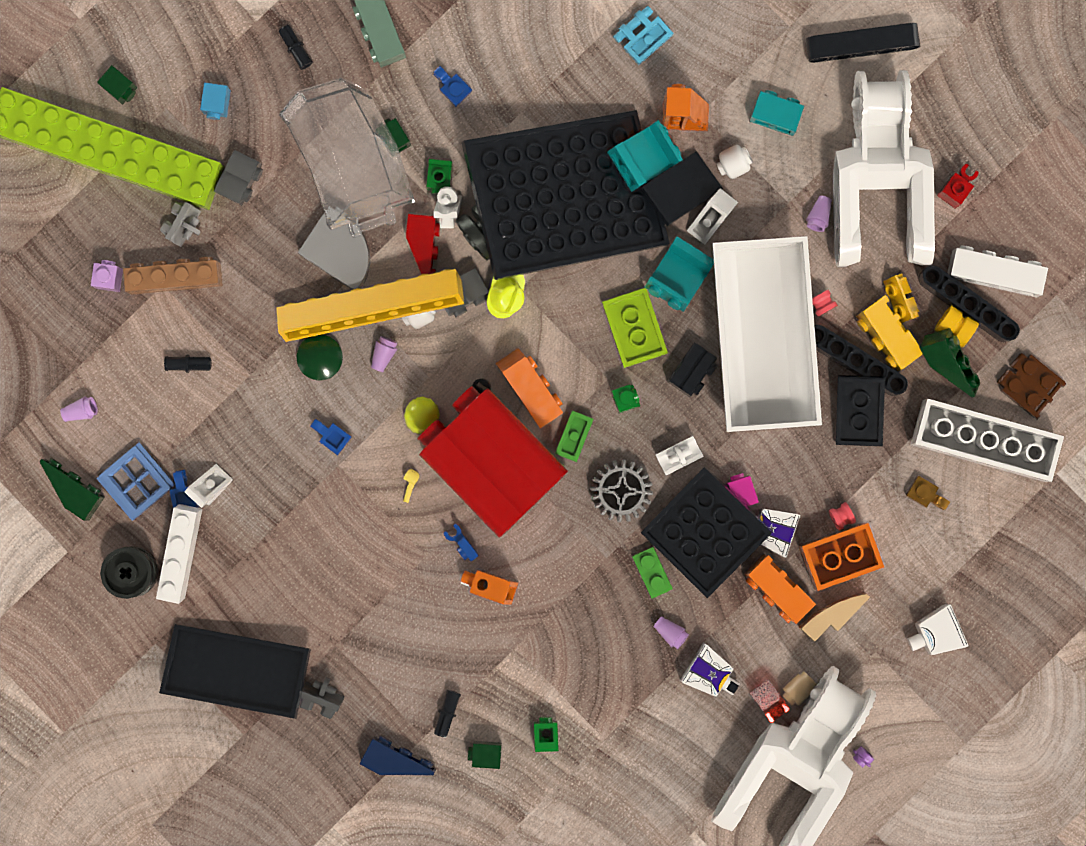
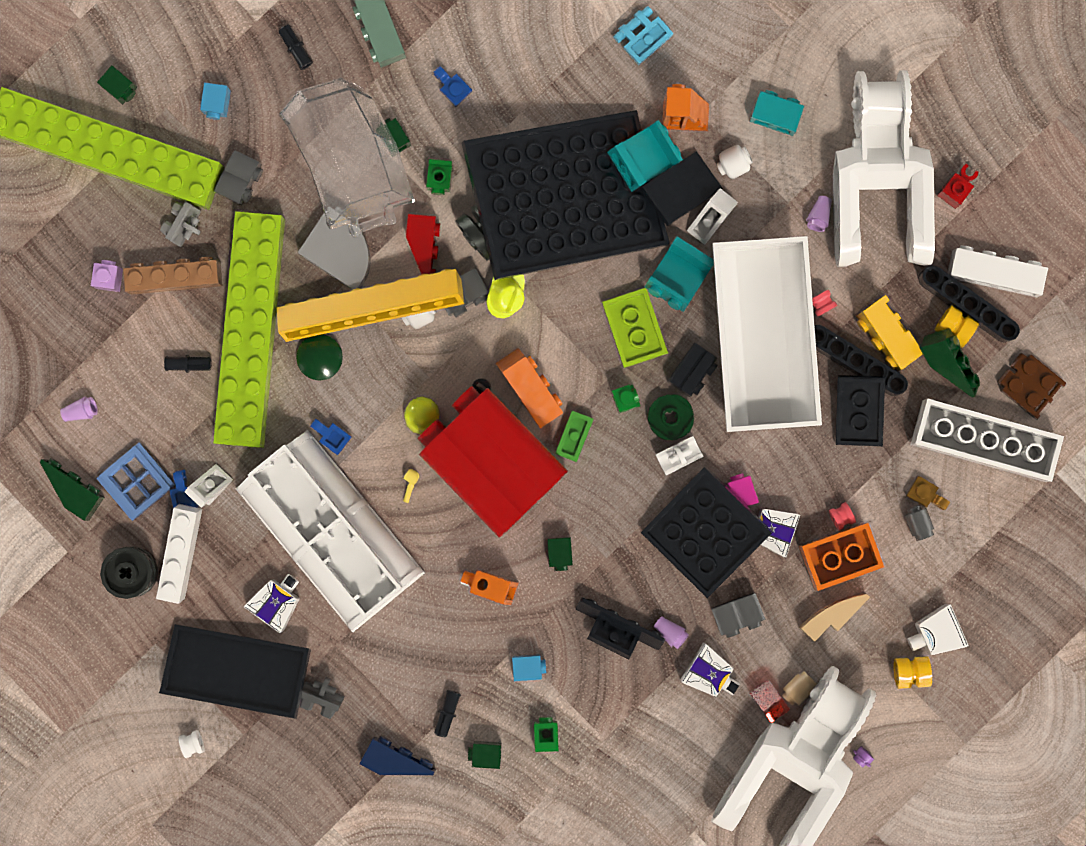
lavender cone [371,336,397,372] -> none
white hips [434,186,462,228] -> none
blue plate [444,524,479,561] -> none
light grey gear [590,459,653,522] -> none
bright green plate [632,547,673,599] -> none
orange wedge [744,554,816,624] -> none
black beam [806,23,921,63] -> none
yellow hinge [883,274,919,323] -> none
none -> white wheel [178,730,205,758]
none -> lime brick [213,211,285,448]
none -> white piece [235,430,425,632]
none -> torso [244,574,300,633]
none -> dark azure brick [512,654,546,681]
none -> dark green brick [548,537,573,571]
none -> black bracket [575,597,665,660]
none -> dark green plate [648,394,694,441]
none -> dark grey brick [711,592,765,638]
none -> yellow wheel [893,656,932,689]
none -> dark grey brick [905,505,934,541]

